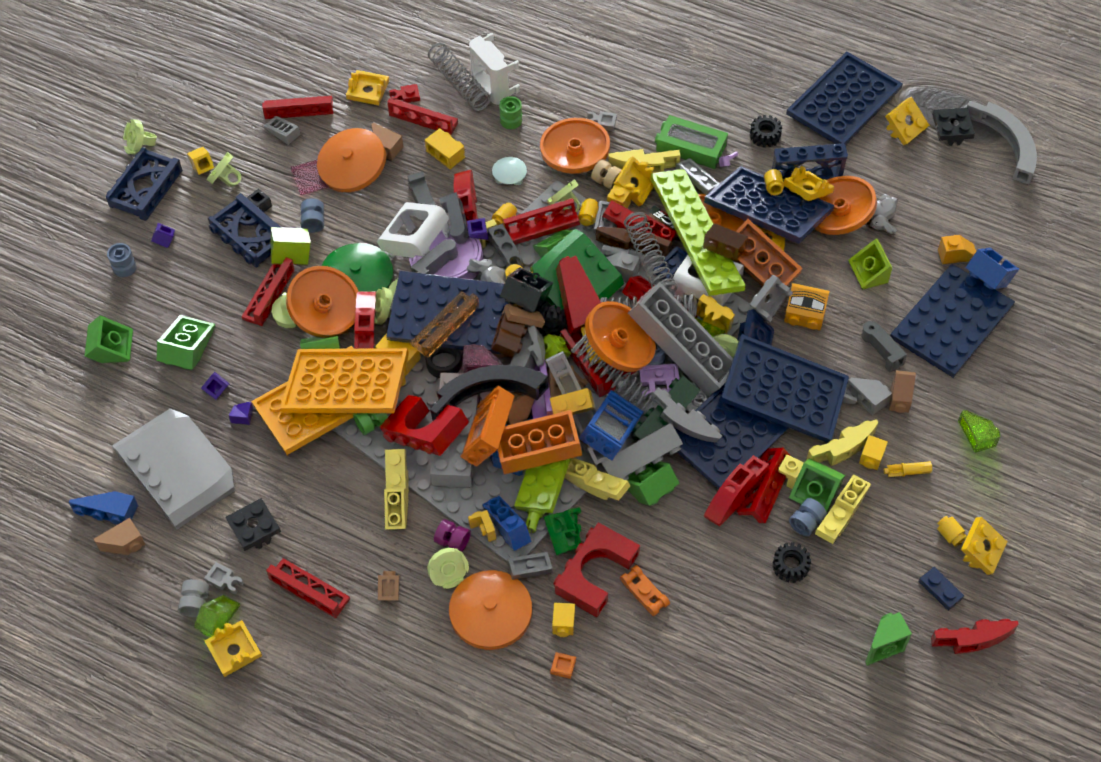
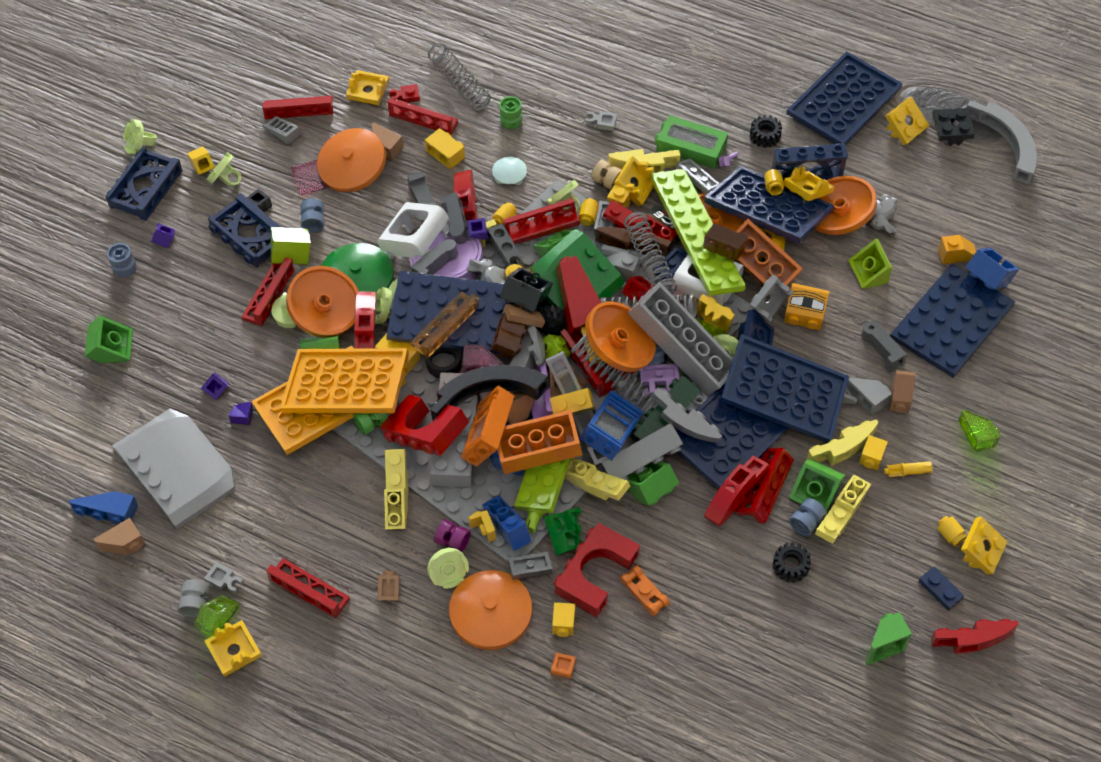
bright green slope [156,315,215,370] -> none
black piece [225,498,281,551] -> none
white piece [469,33,520,105] -> none
orange dish [540,118,610,174] -> none
light yellow bracket [778,455,804,489] -> none

